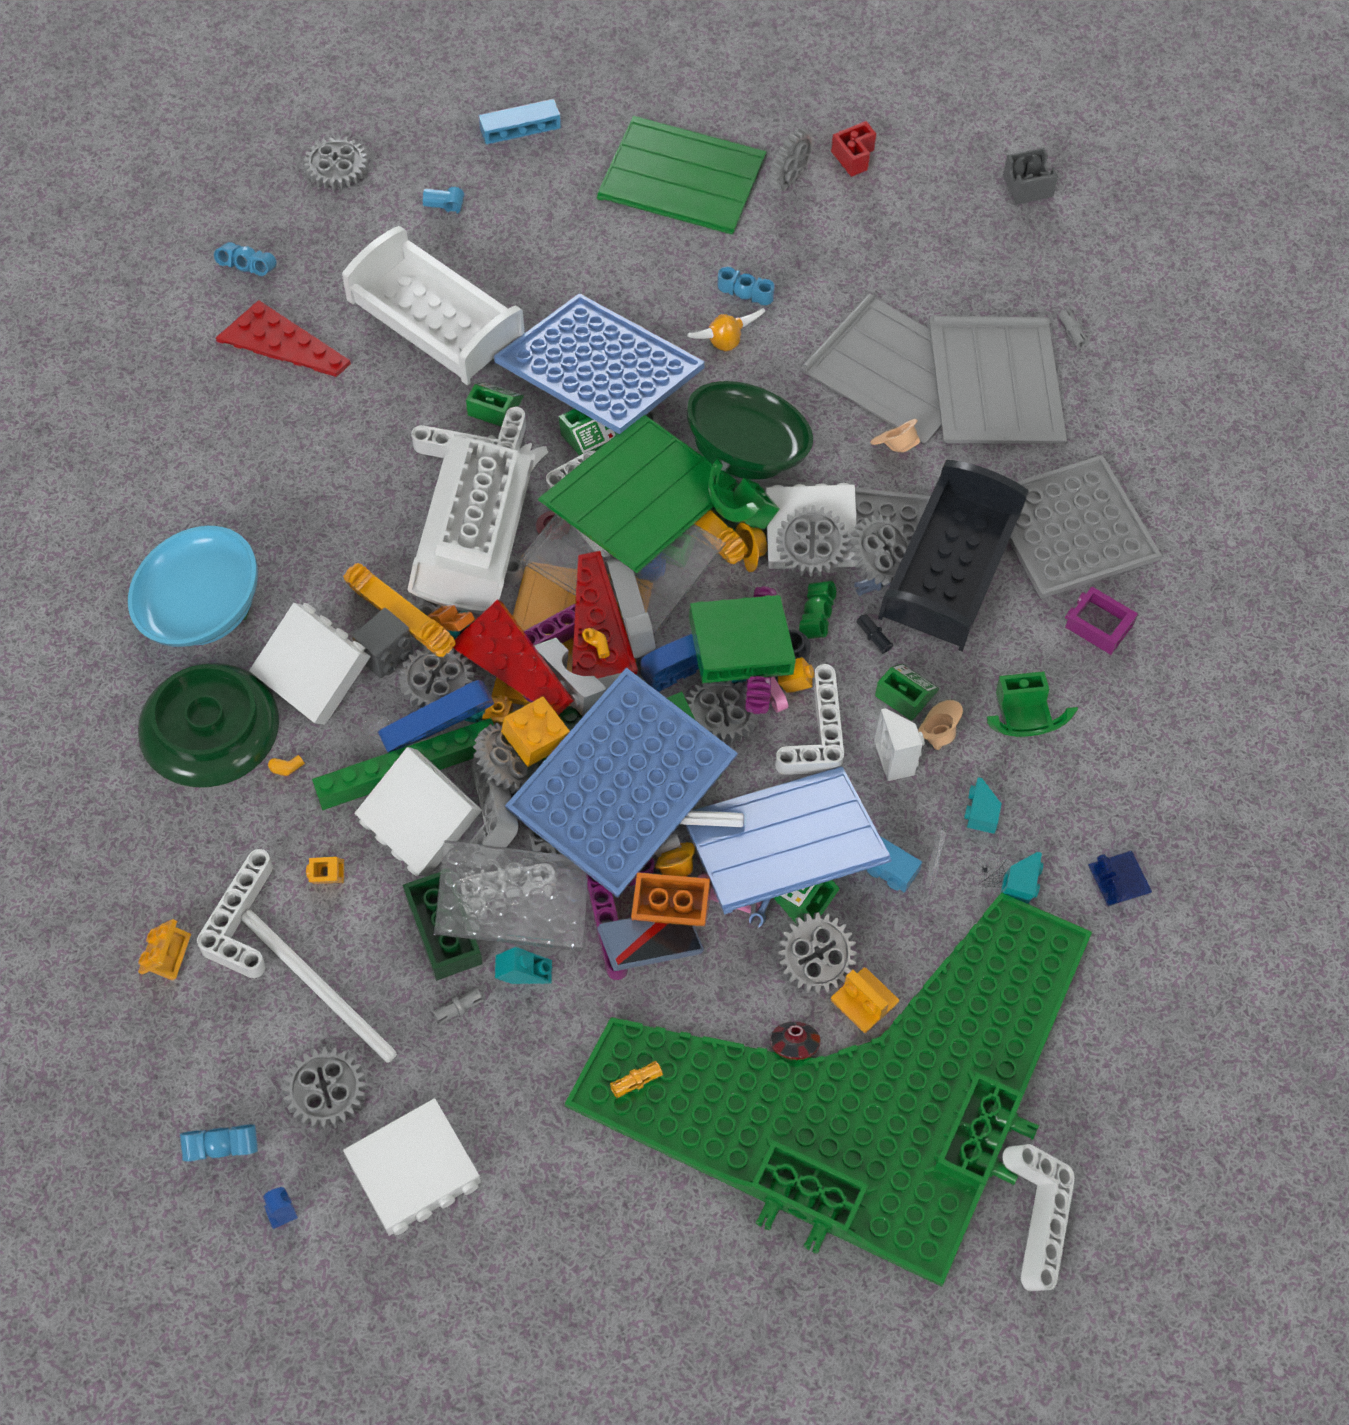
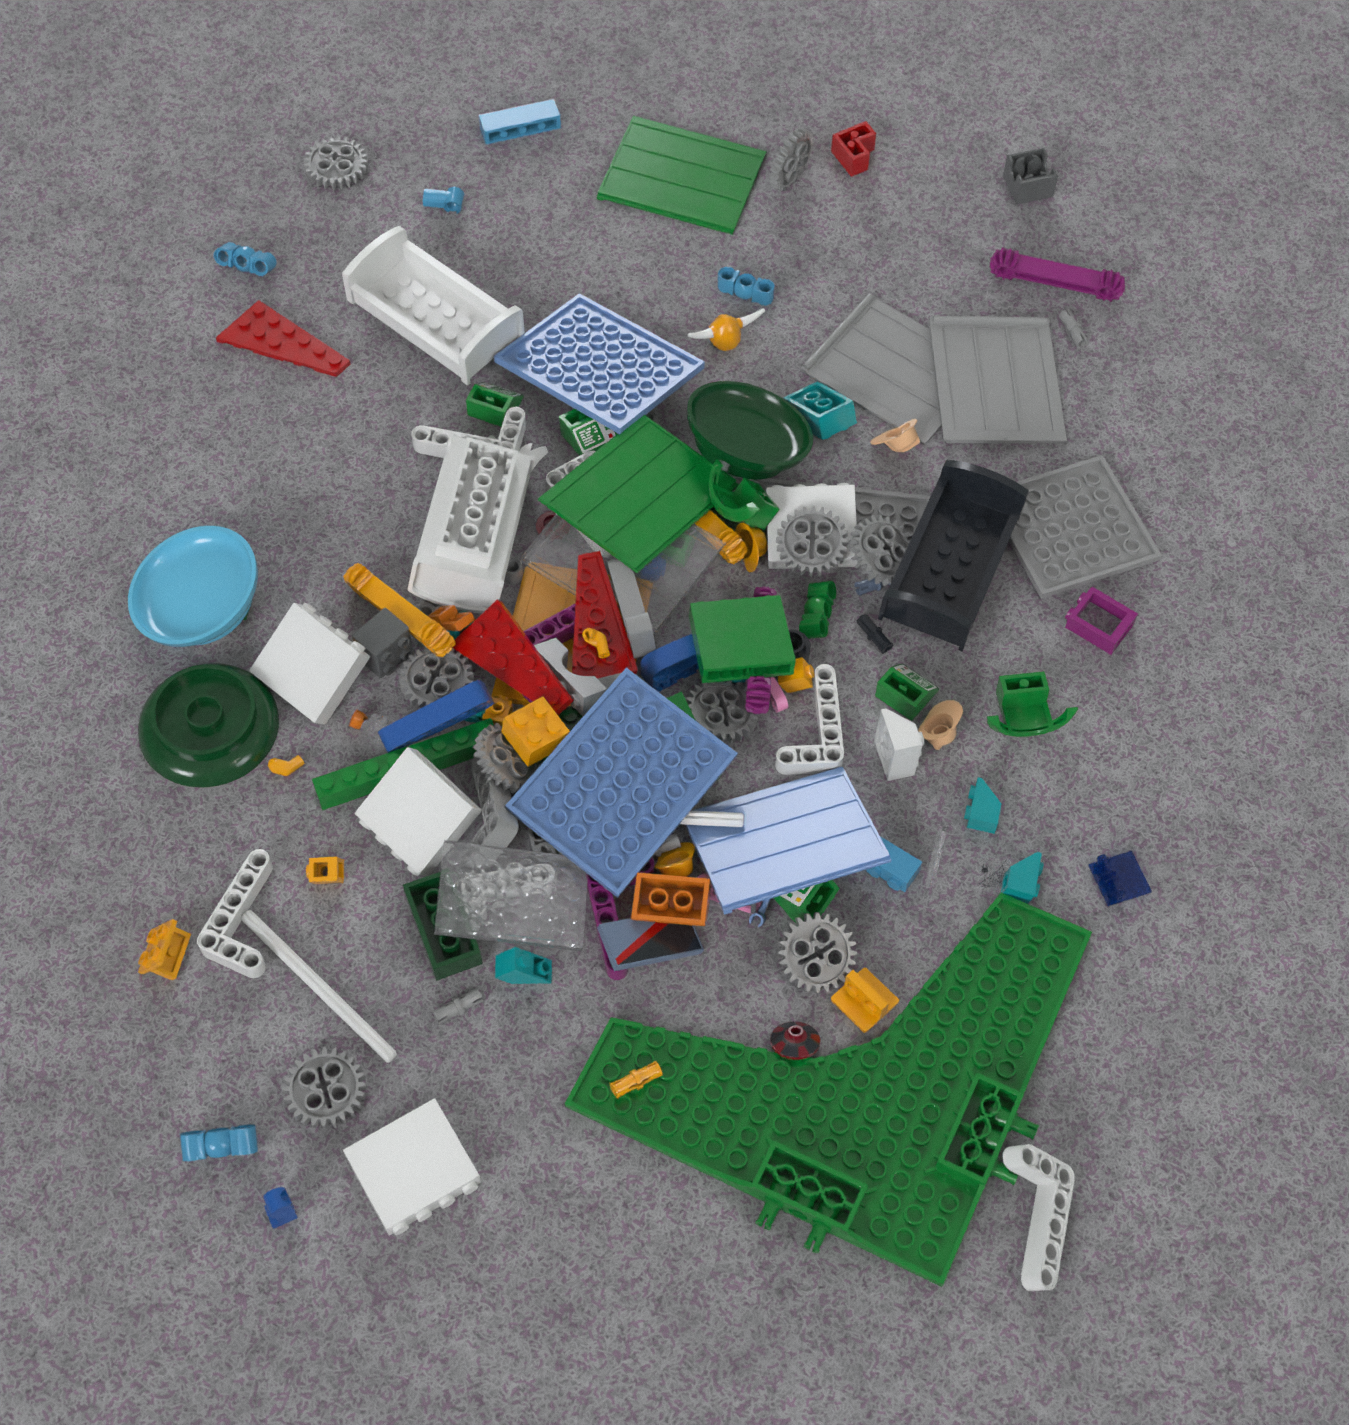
none -> orange hinge [349,709,368,730]
none -> teal slope [783,381,857,440]
none -> magenta arm [989,247,1126,302]

